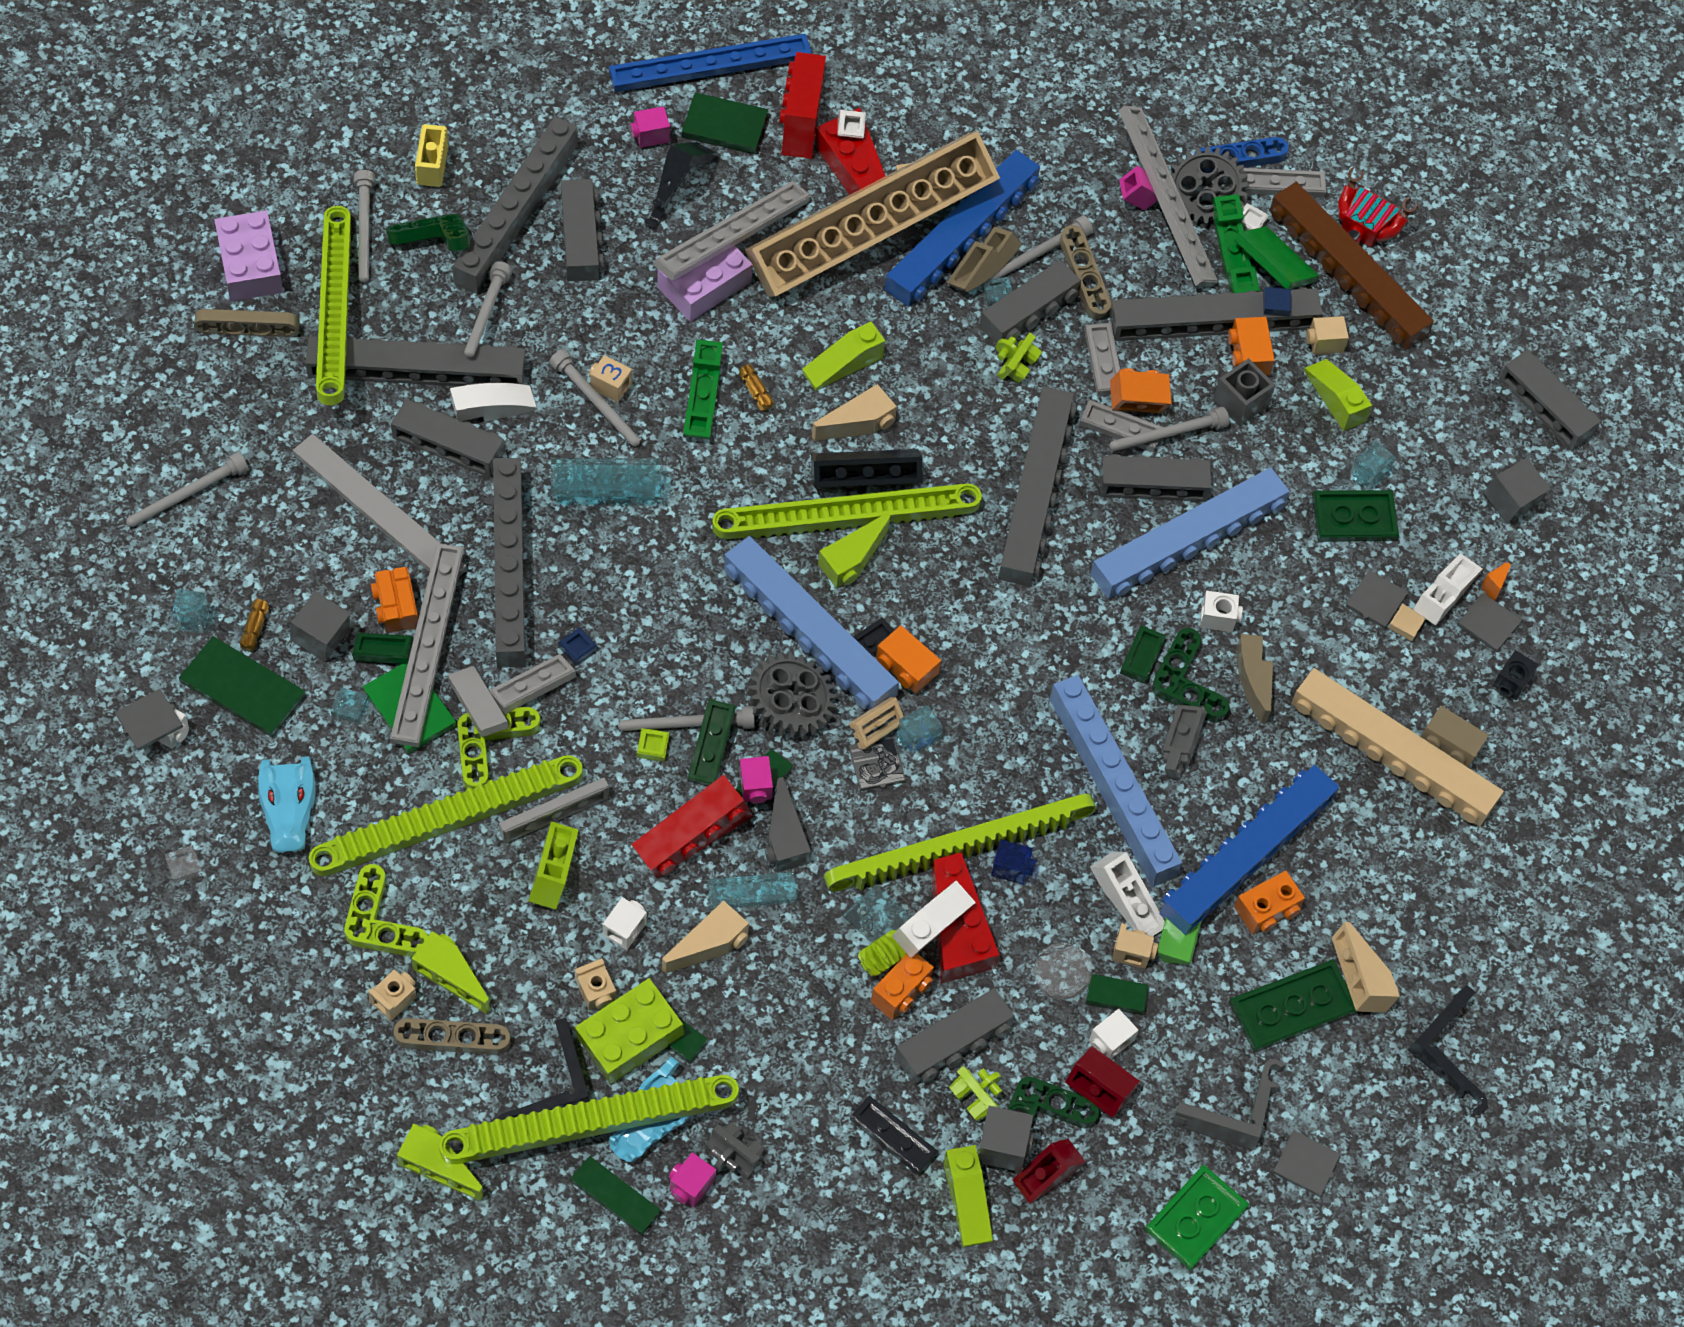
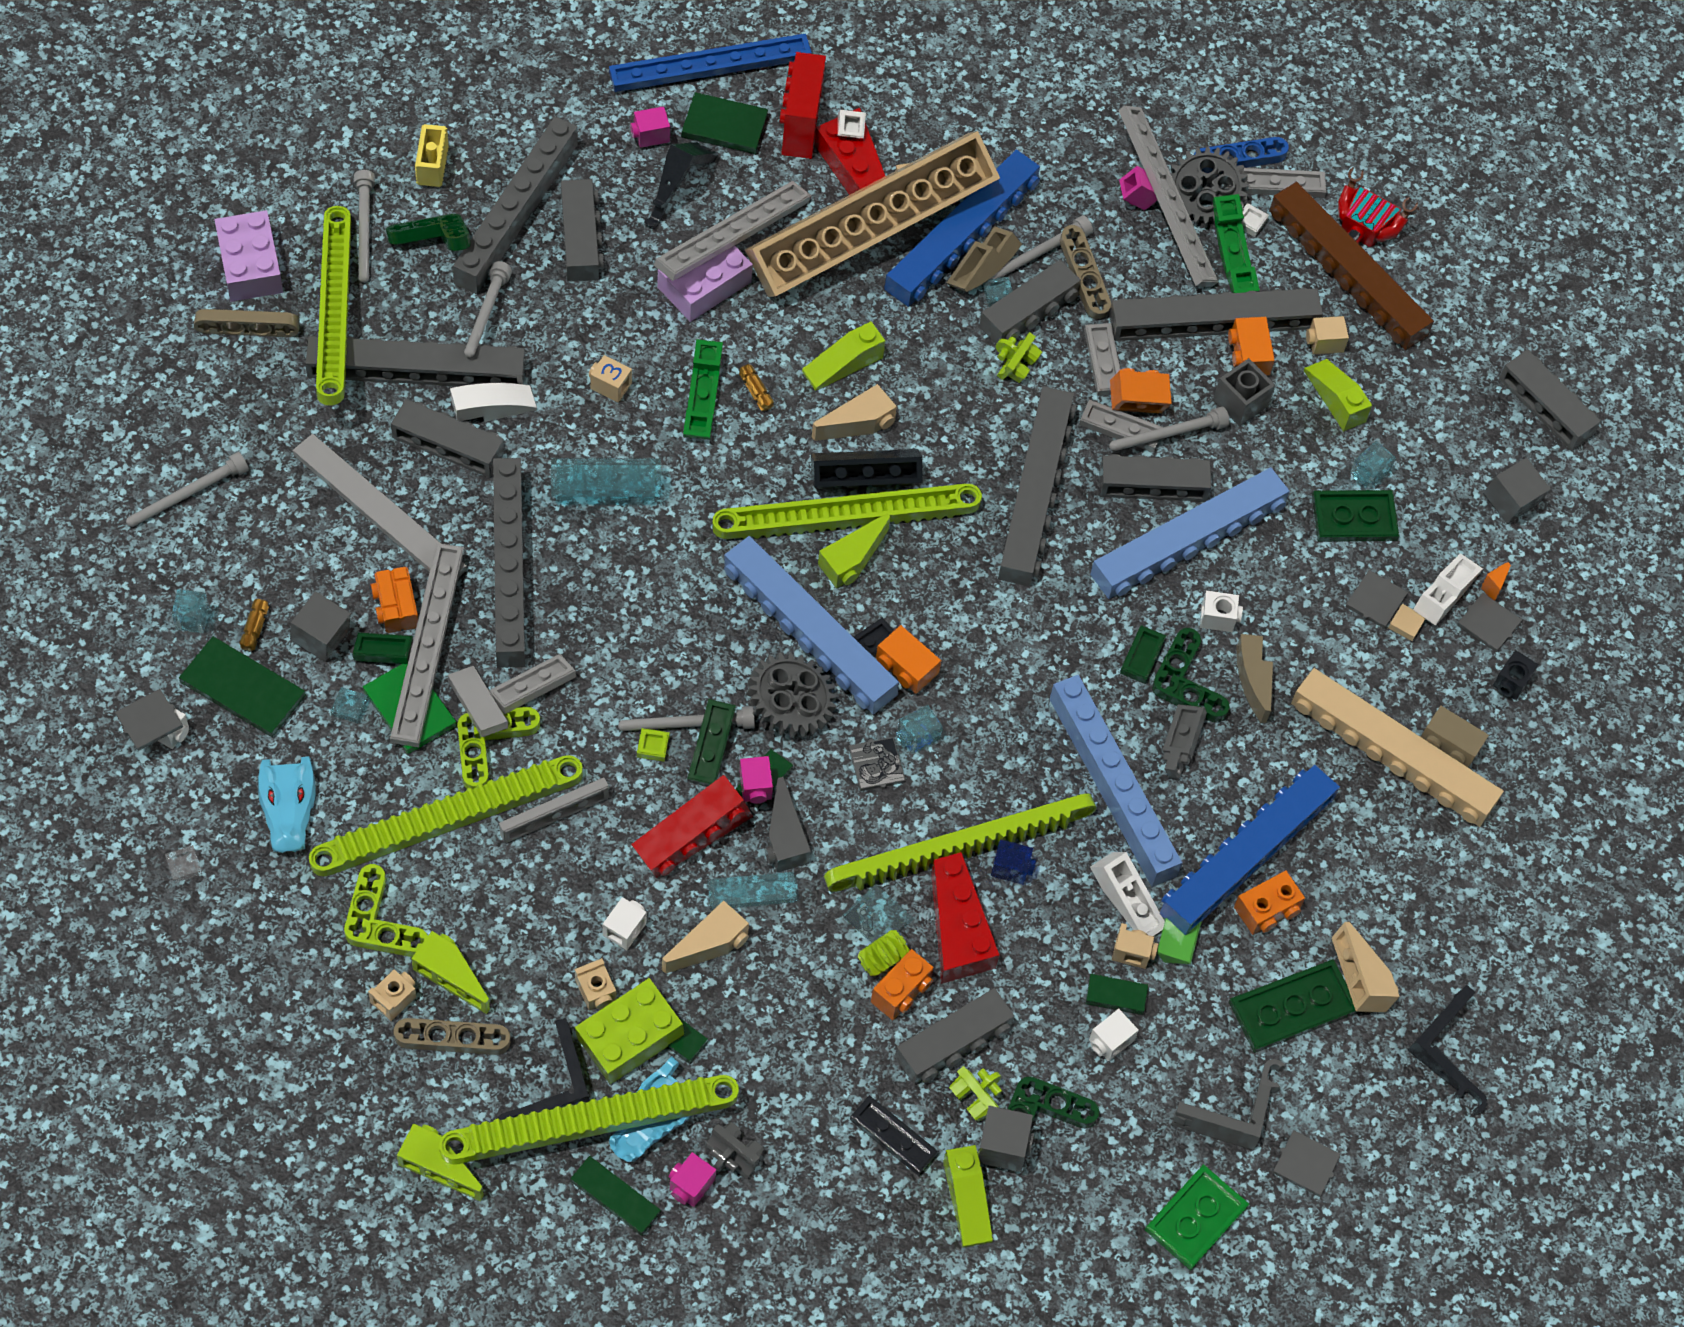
lime slope [528,821,578,909] -> none
light grey piece [549,349,640,447] -> none
dark blue tile [558,627,598,666] -> none
tan tile [849,697,906,749] -> none
white slope [892,881,976,958] -> none
dark red slope [1012,1138,1086,1204] -> none
clear tile [1033,943,1093,1000] -> none
dark red brick [1065,1046,1140,1118] -> none
green tile [1234,226,1320,289] -> none
dark blue tile [1263,287,1291,316] -> none

